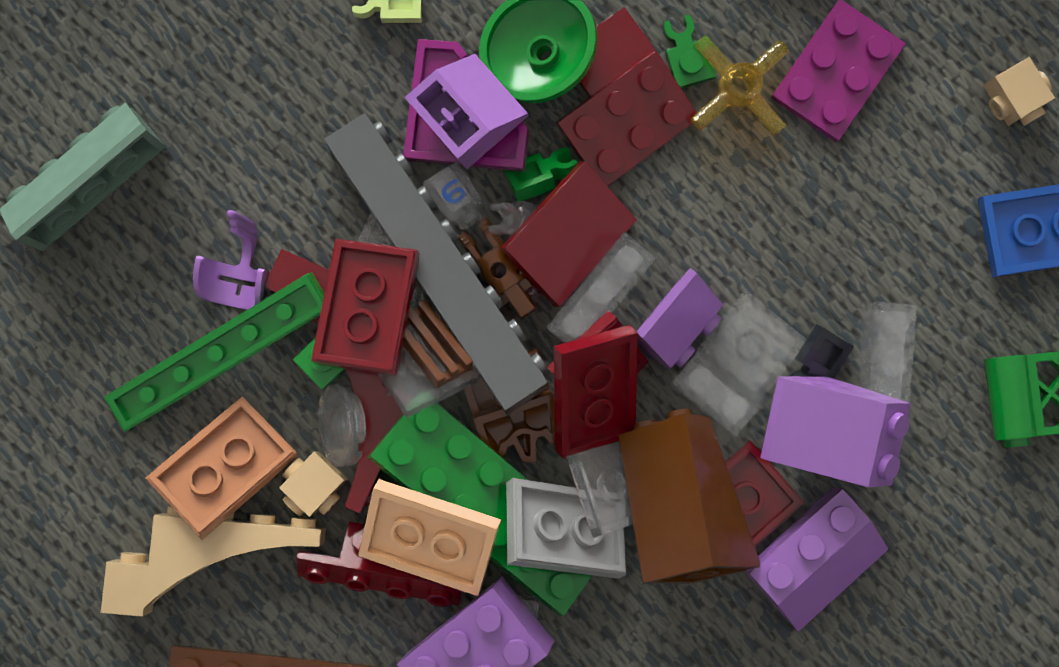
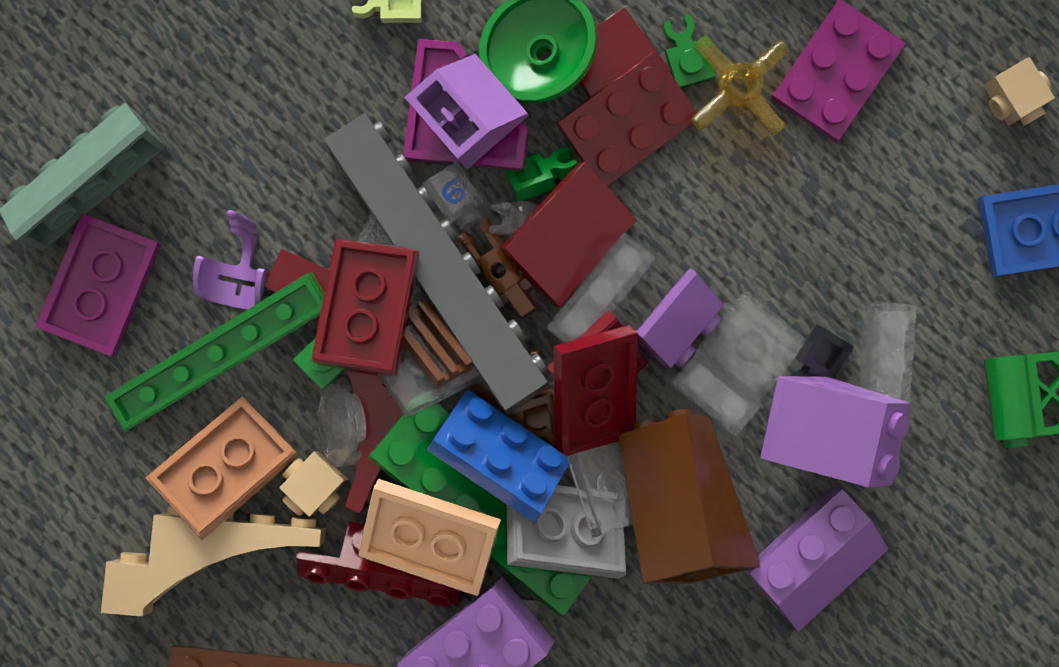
dark red tile [725,440,805,547] -> none
none -> magenta plate [35,213,162,357]
none -> blue plate [426,389,571,523]

